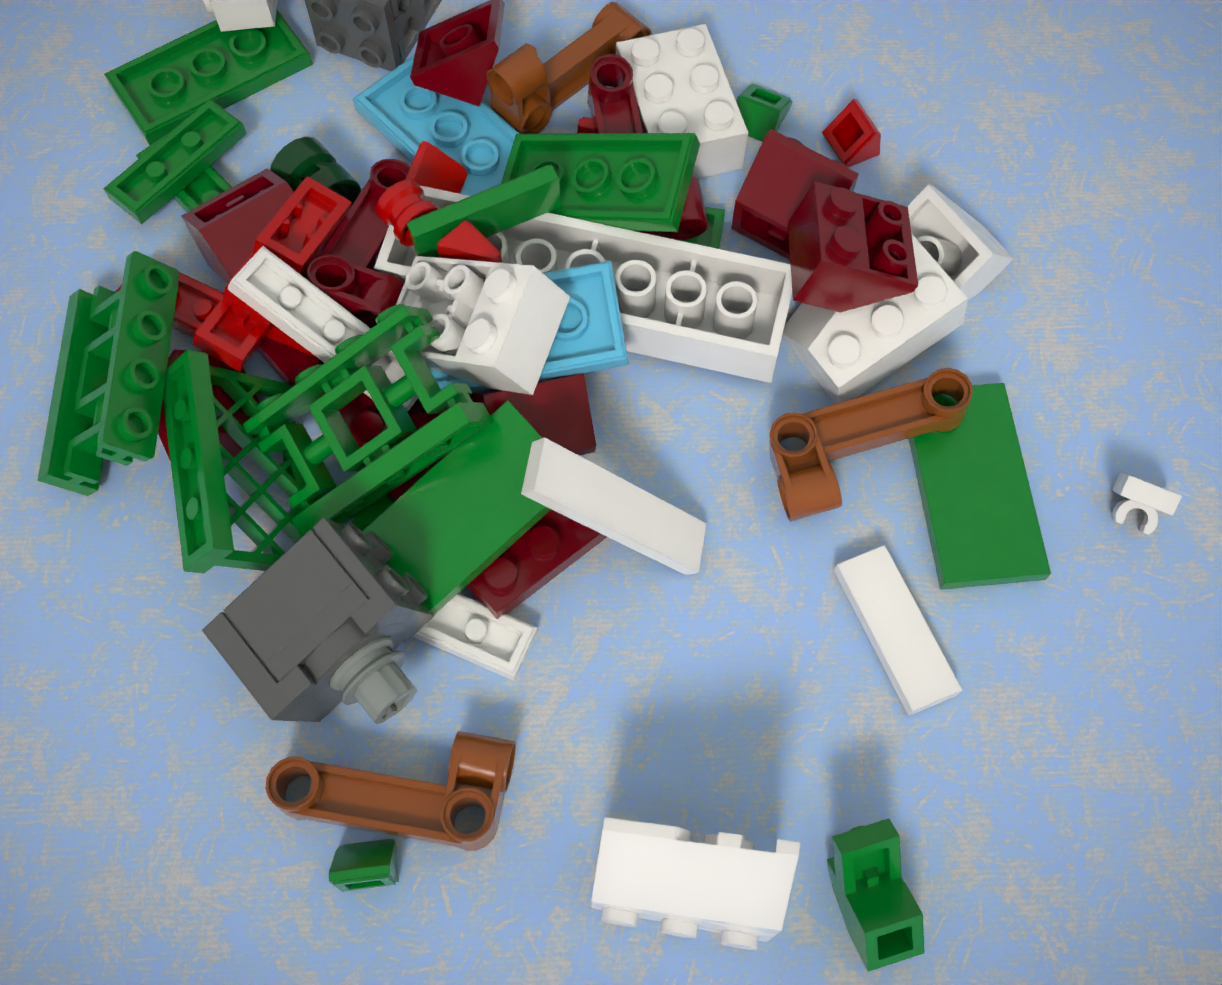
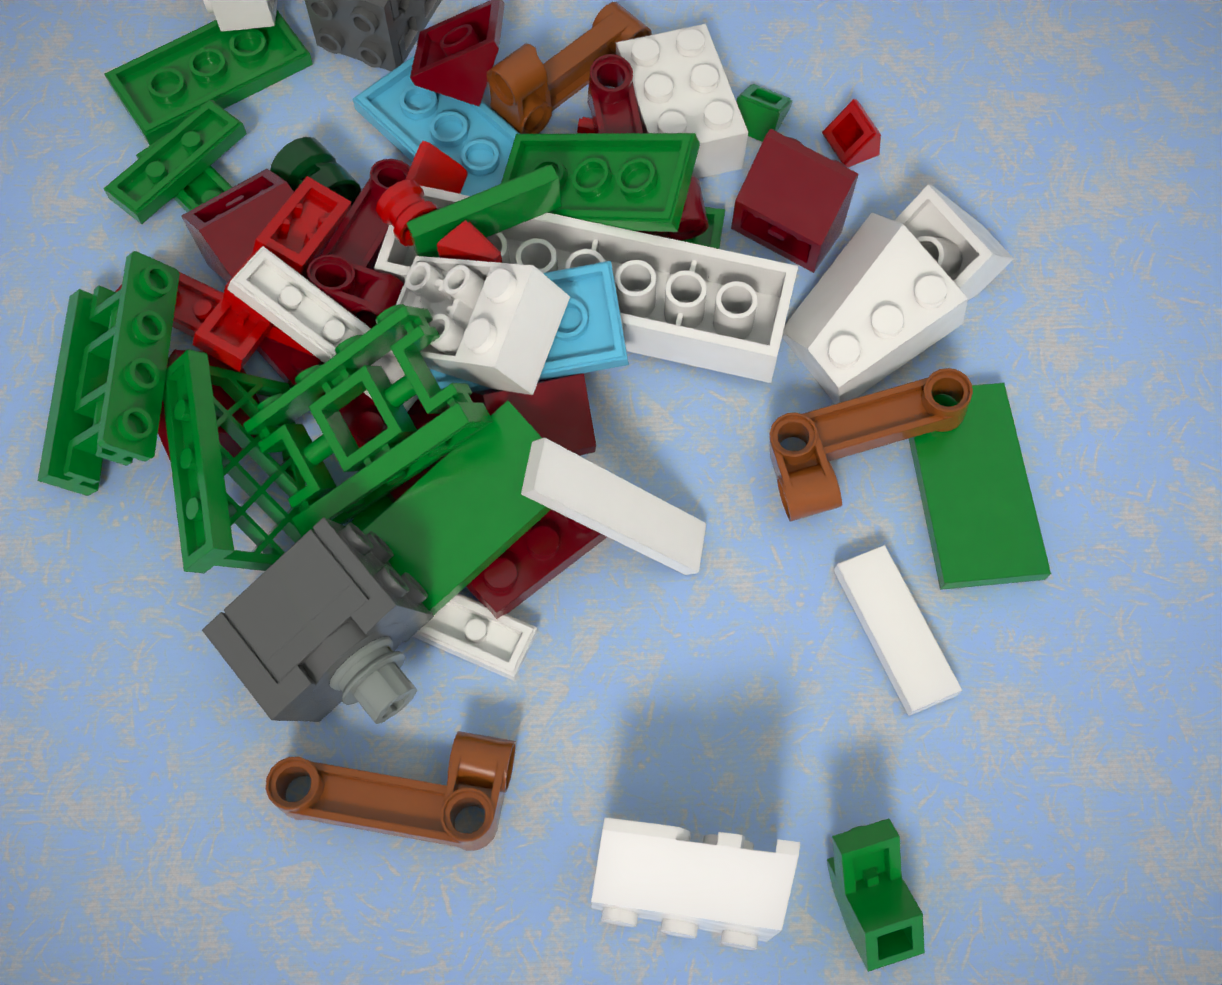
green slope [329,839,399,892] -> none
dark red slope [788,181,918,313] -> none
white tile [1112,471,1182,535] -> none

